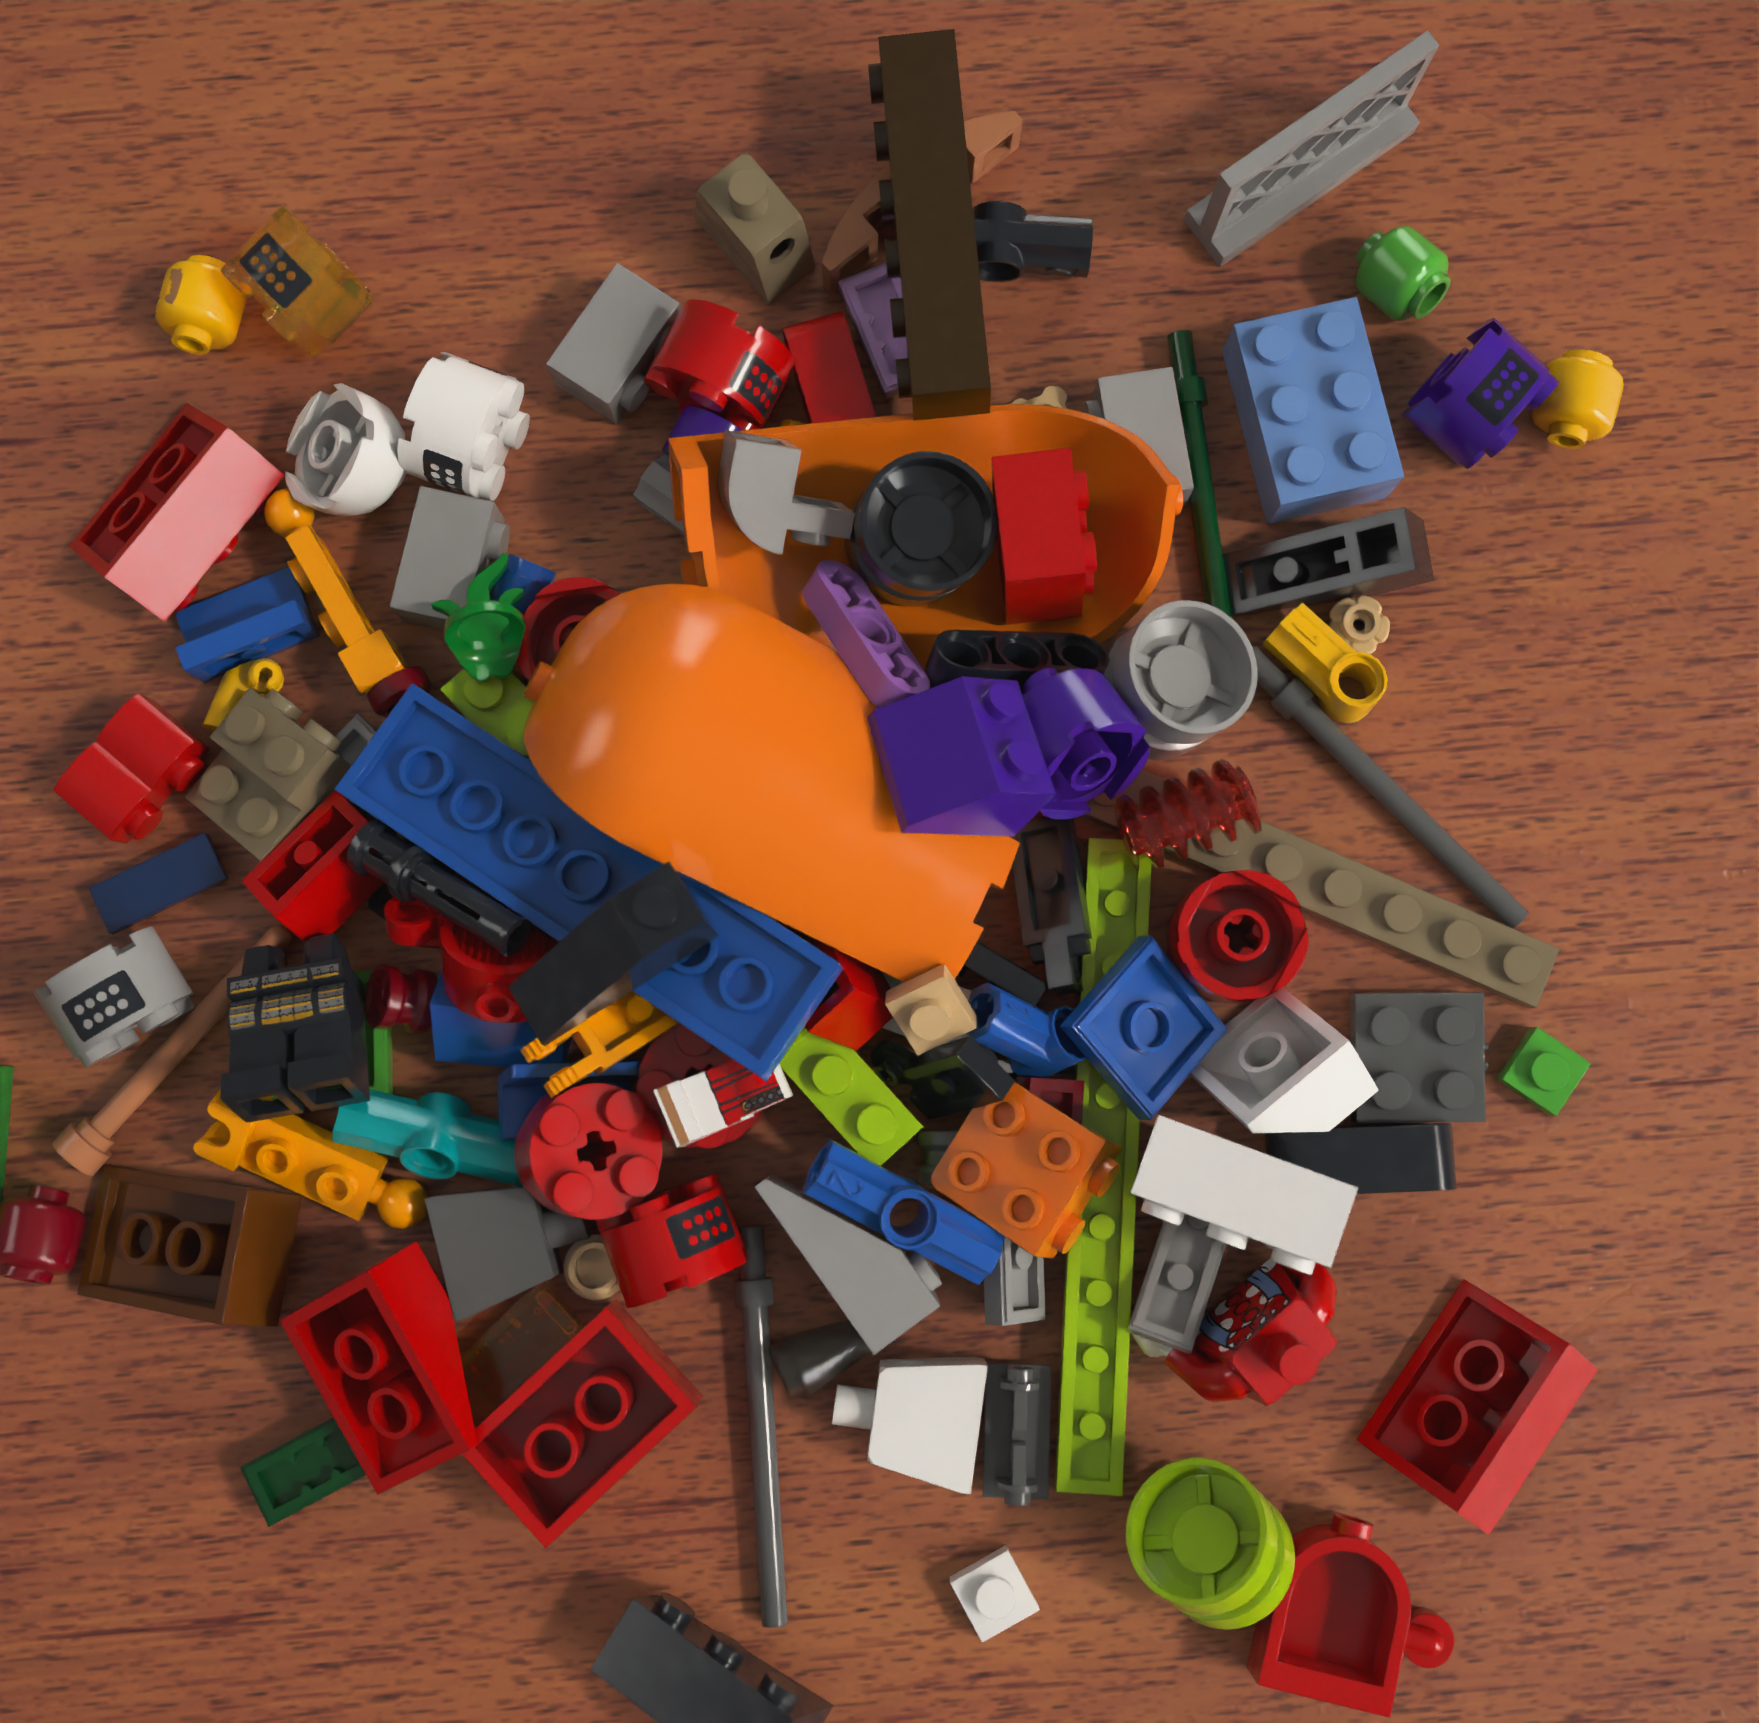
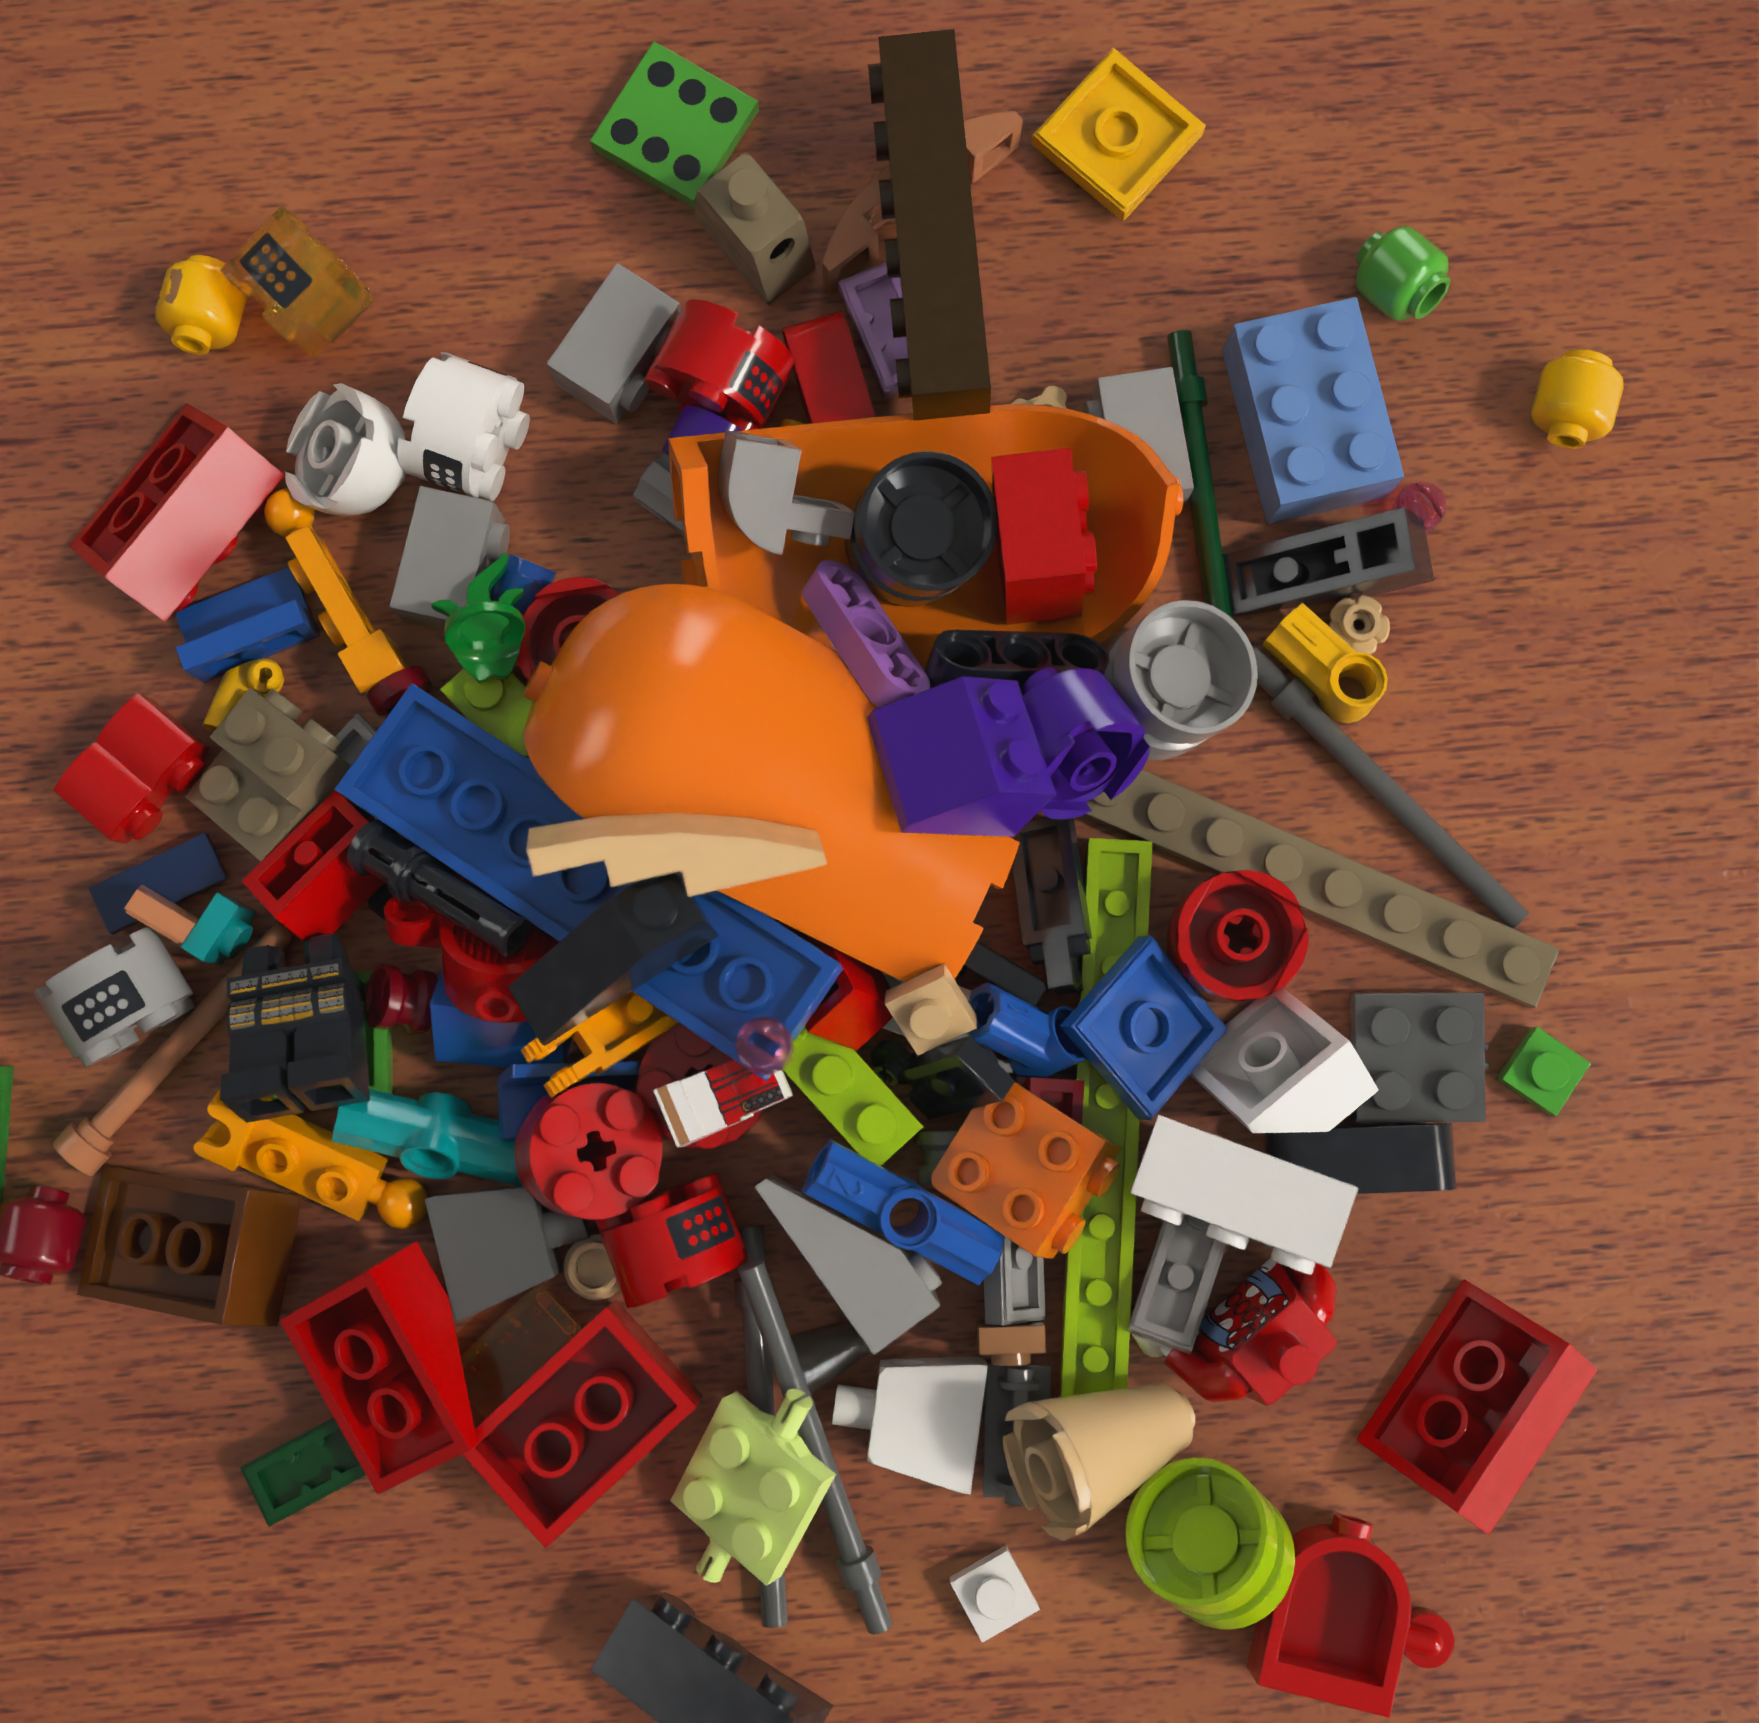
black piece [973,201,1093,282] -> none
clear red piece [1114,759,1262,871] -> none
light grey fence [1184,30,1439,268] -> none
dark purple brick [1402,318,1559,469] -> none
none -> nougat tile [124,884,199,944]
none -> teal plate [181,893,257,965]
none -> tan slope [526,813,827,897]
none -> bright green tile [590,41,759,209]
none -> yellowish green plate [670,1389,836,1586]
none -> clear pink hinge [736,1016,794,1075]
none -> dark grey bar [738,1259,892,1634]
none -> medium nougat plate [976,1320,1046,1366]
none -> tan cone [1003,1383,1195,1541]
none -> yellow plate [1031,48,1206,222]
none -> clear pink hinge [1392,481,1446,534]

